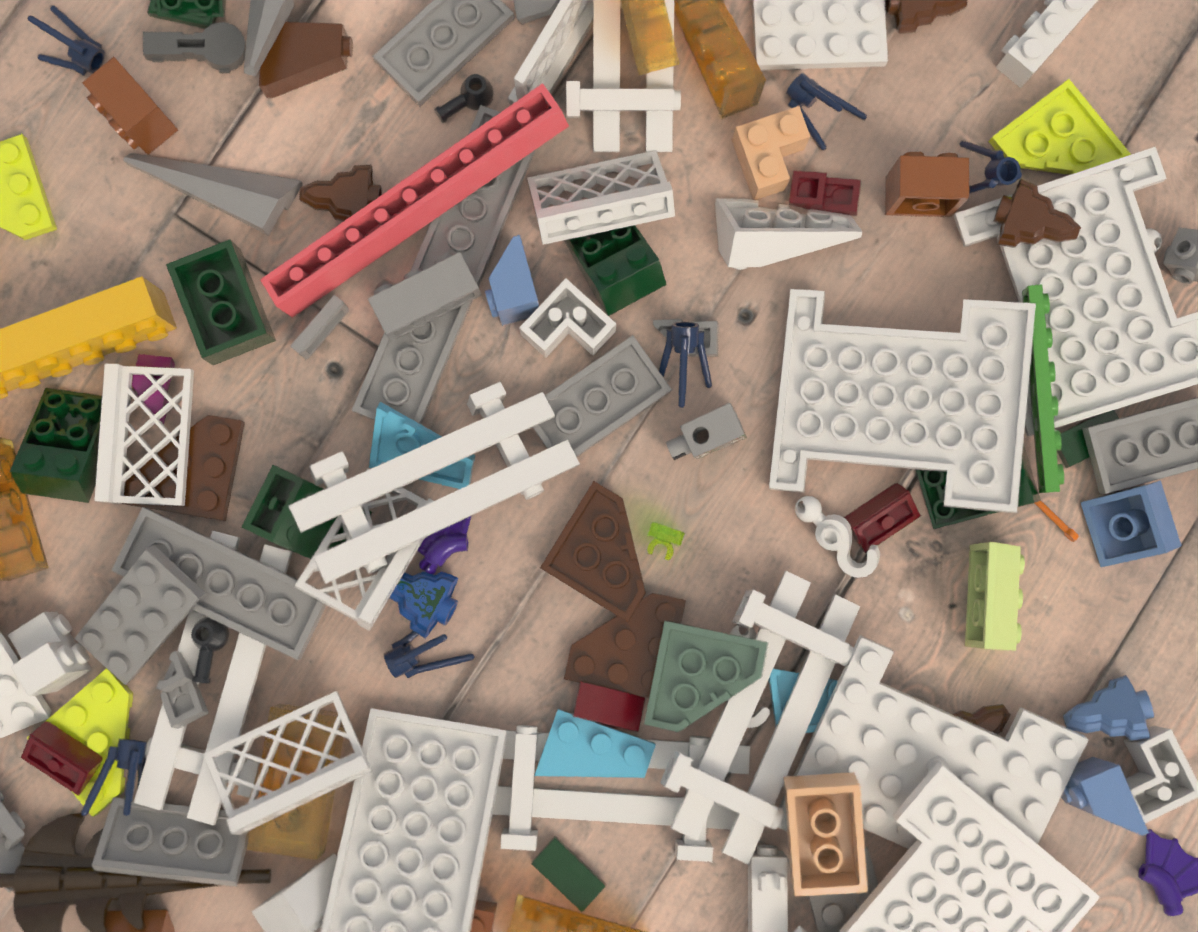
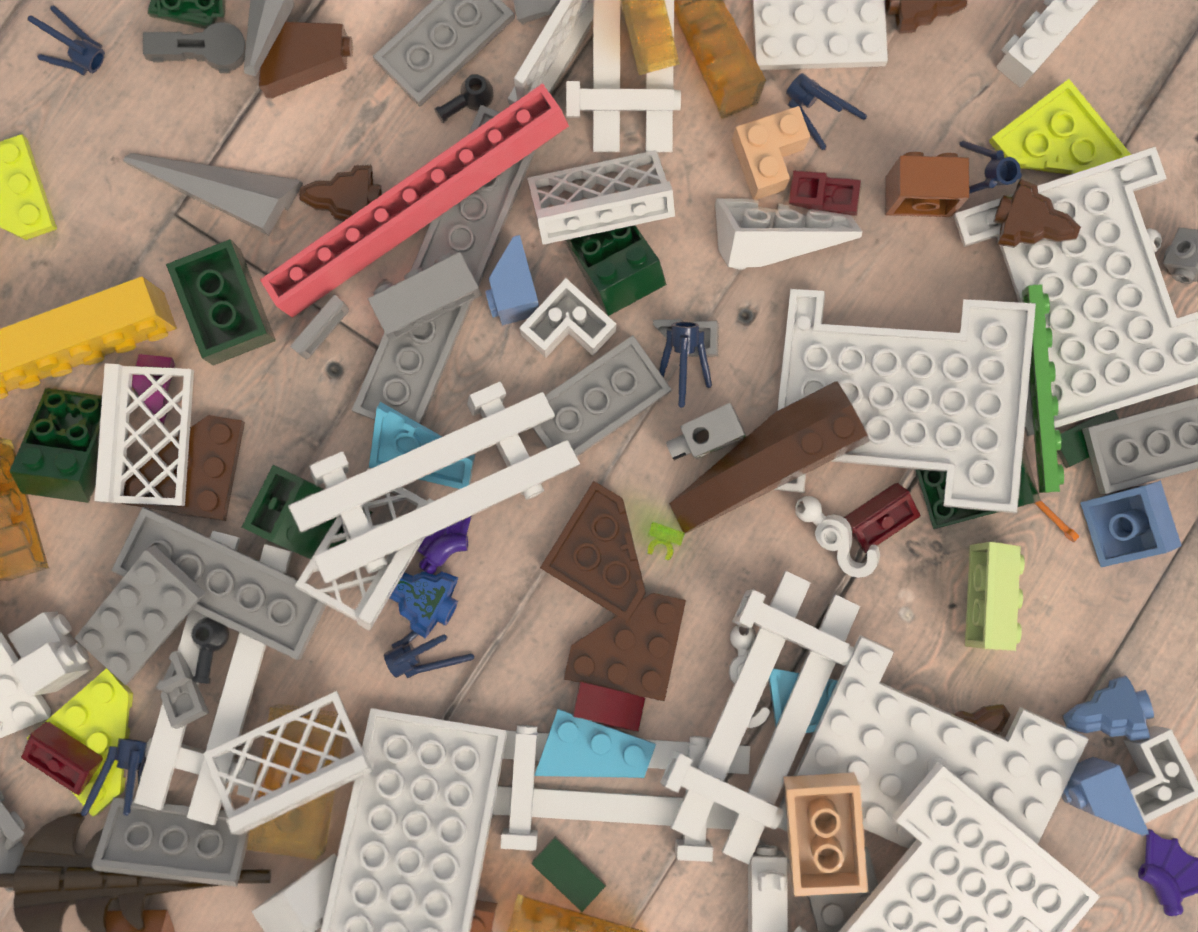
dark orange brick [82,57,178,155] -> none
sand green plate [644,621,769,732] -> none
none -> reddish brown wedge [669,381,869,534]

